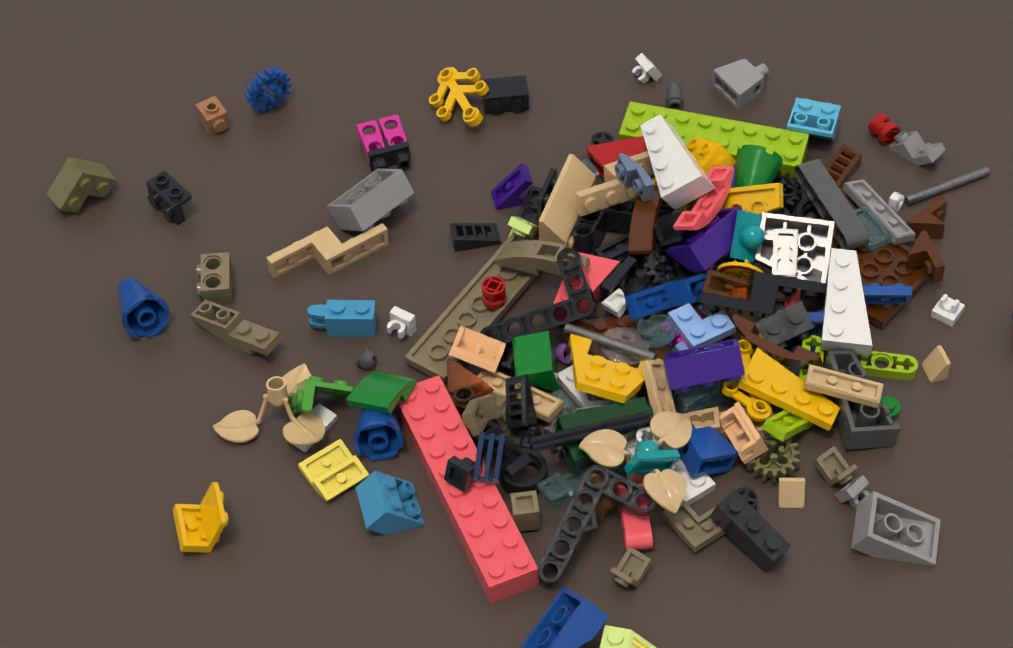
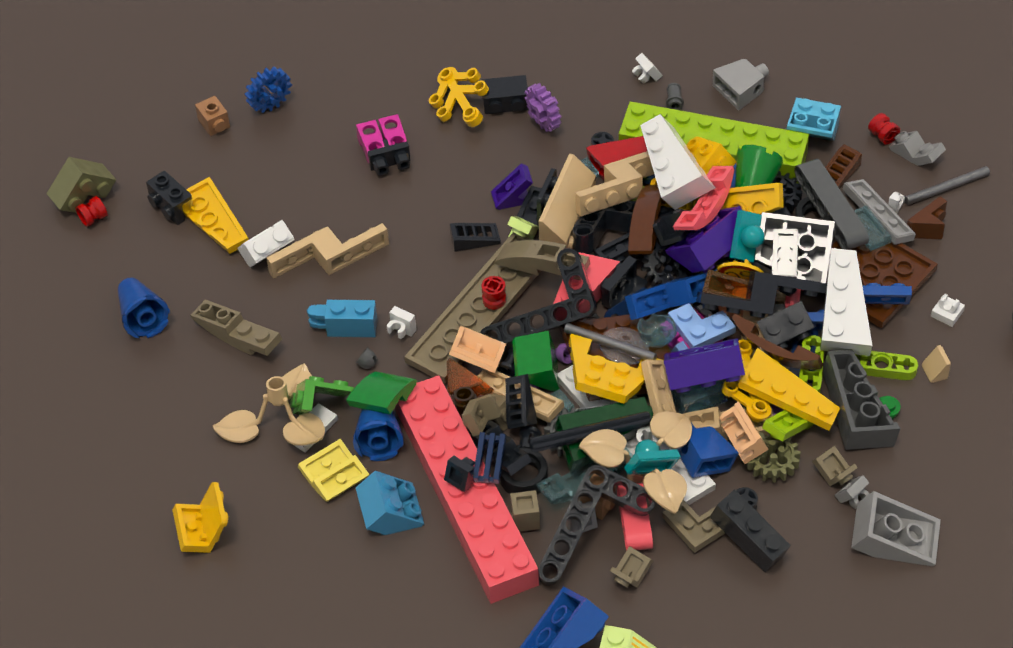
dark tan brick [197,252,232,305] -> none
light grey brick [327,168,414,232] -> none
white tile [601,288,627,318] -> none
sand blue slope [615,153,654,202] -> none
tan slope [778,478,805,508] -> none
tan tile [803,364,883,408] -> none
reddish brown slope [906,230,945,283] -> none
none -> red wheel [75,196,108,227]
none -> yellow wing [182,177,249,254]
none -> white brick [238,220,295,268]
none -> medium lavender gear [525,83,561,132]

